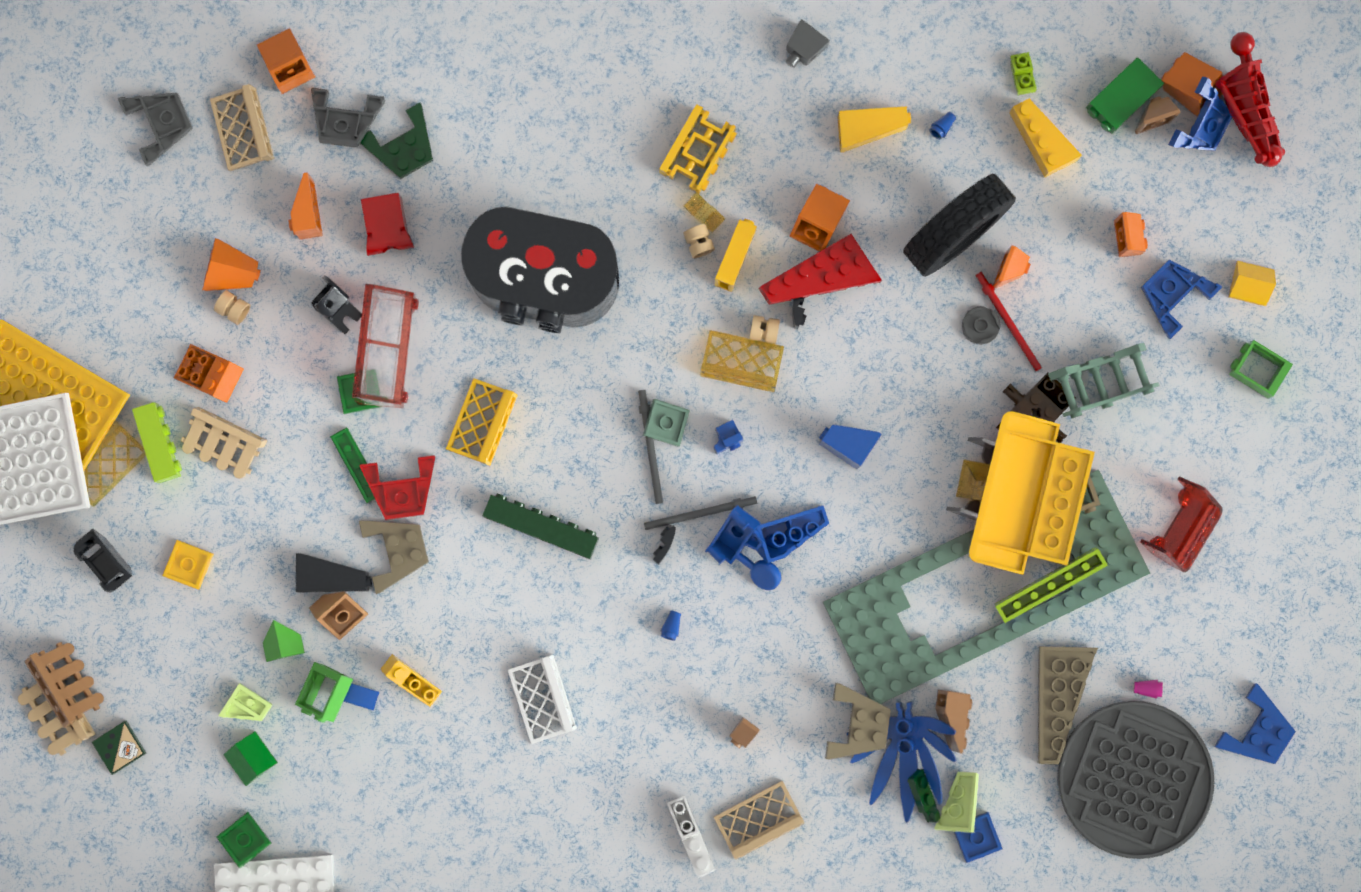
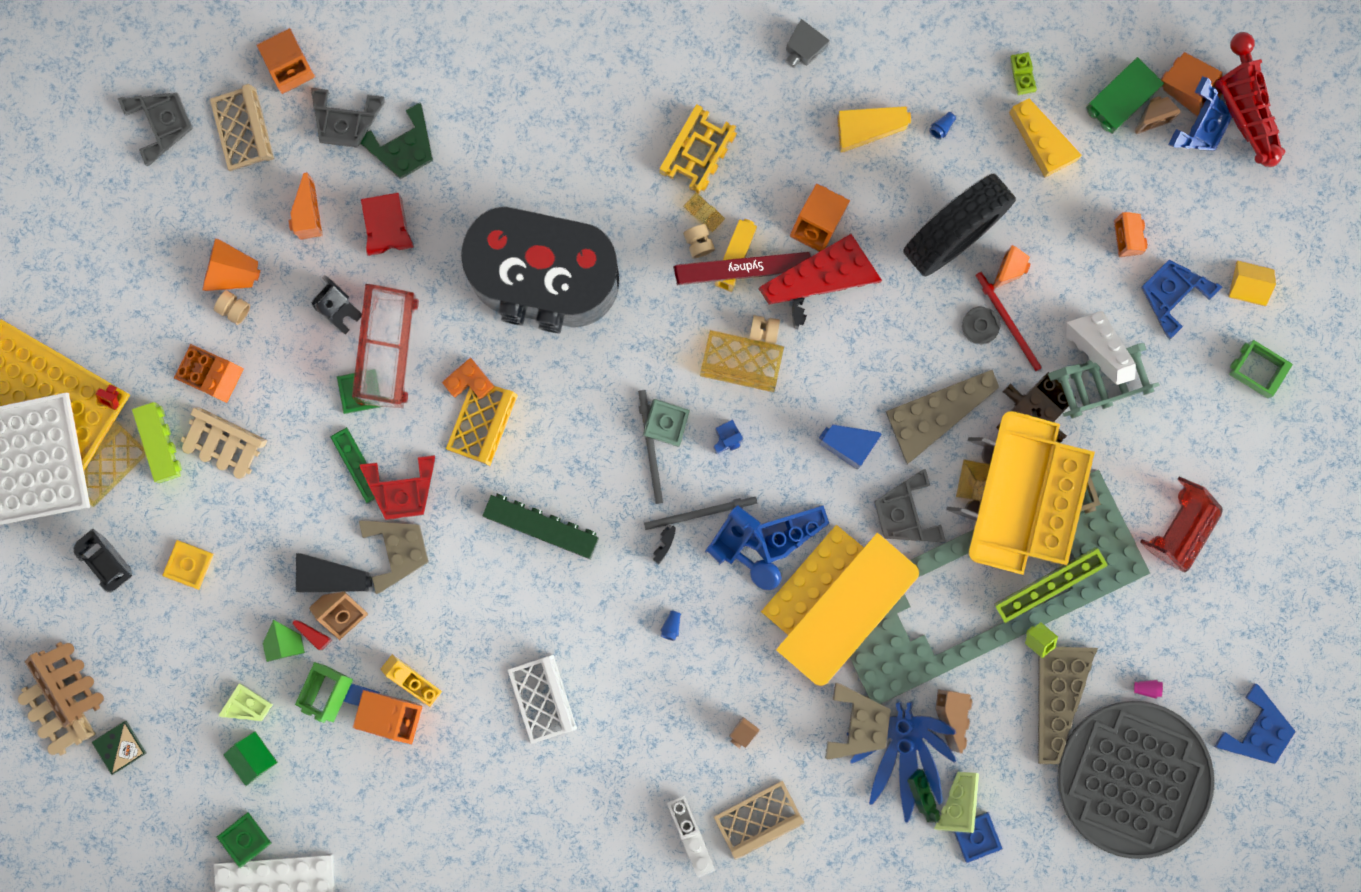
none -> red tile [95,384,120,411]
none -> red slope [292,620,332,650]
none -> orange slope [352,690,423,745]
none -> orange plate [442,357,495,399]
none -> dark red tile [673,252,811,285]
none -> yellow slope [761,525,919,686]
none -> dark grey wing [874,469,945,542]
none -> dark tan wing [886,370,999,465]
none -> lime brick [1025,622,1058,658]
none -> white wedge [1066,311,1136,385]

